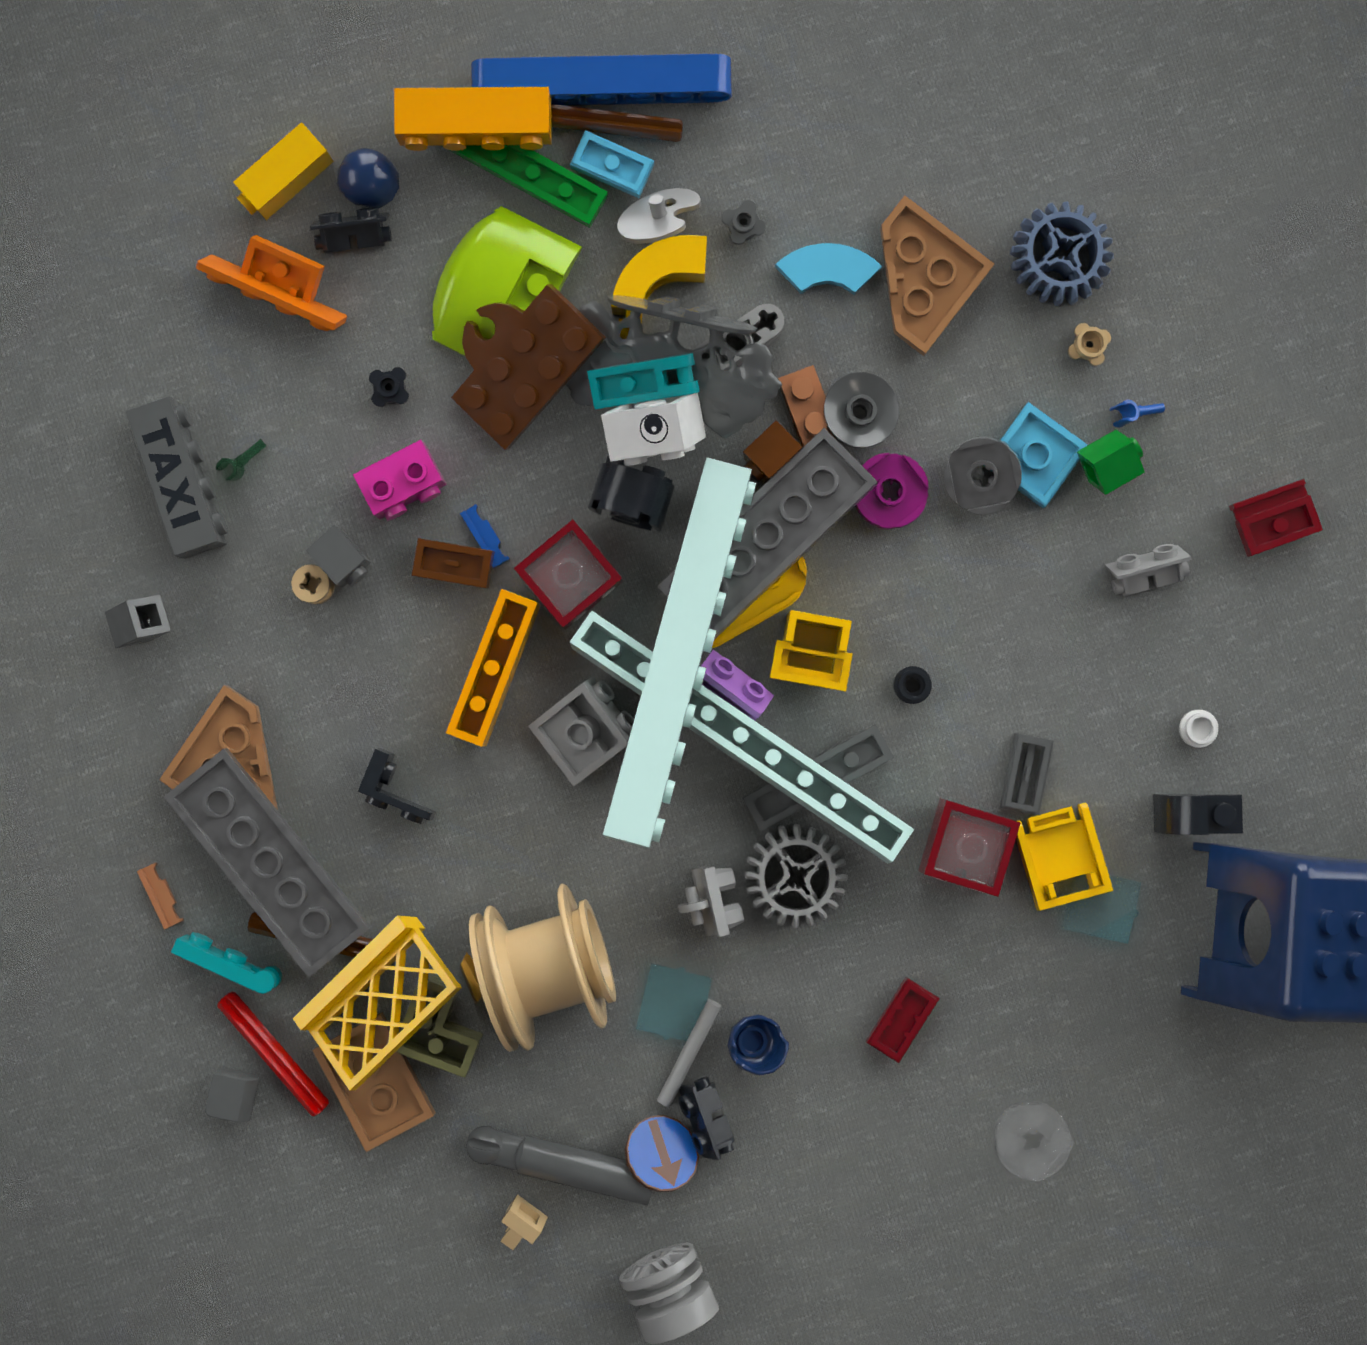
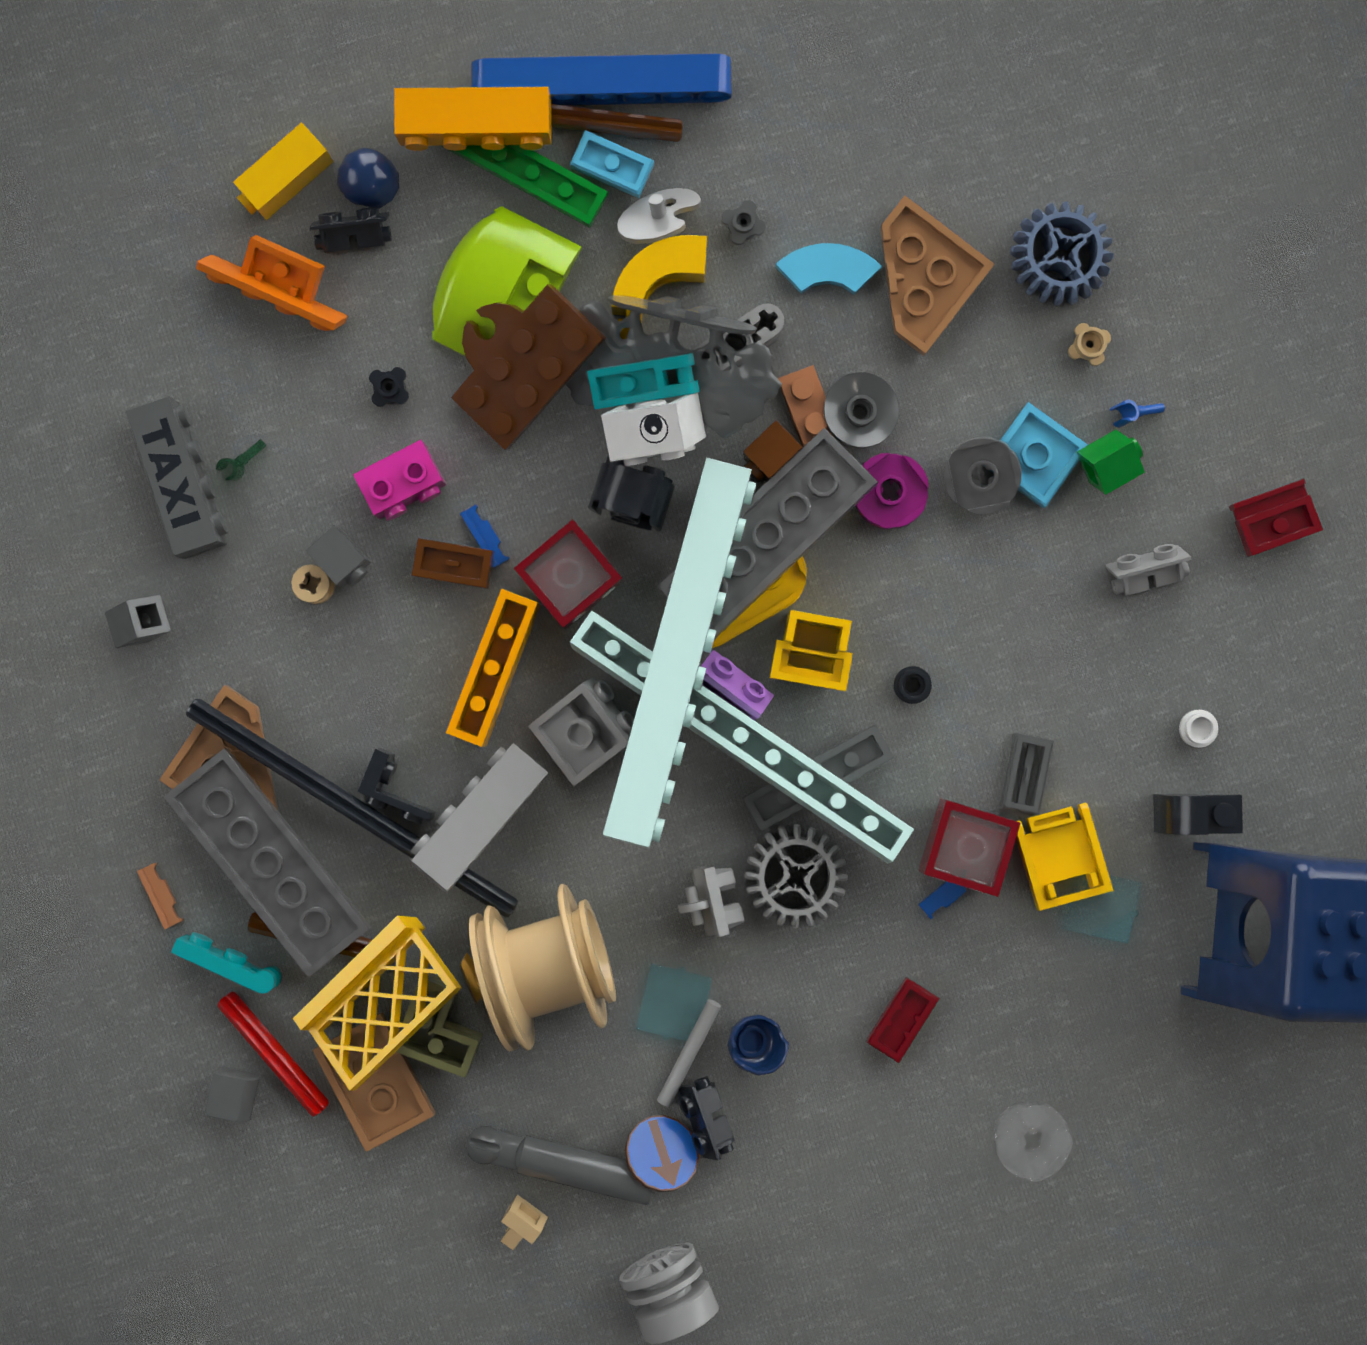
none -> black axle [186,699,518,917]
none -> light grey brick [411,743,548,894]
none -> blue piece [918,881,966,919]

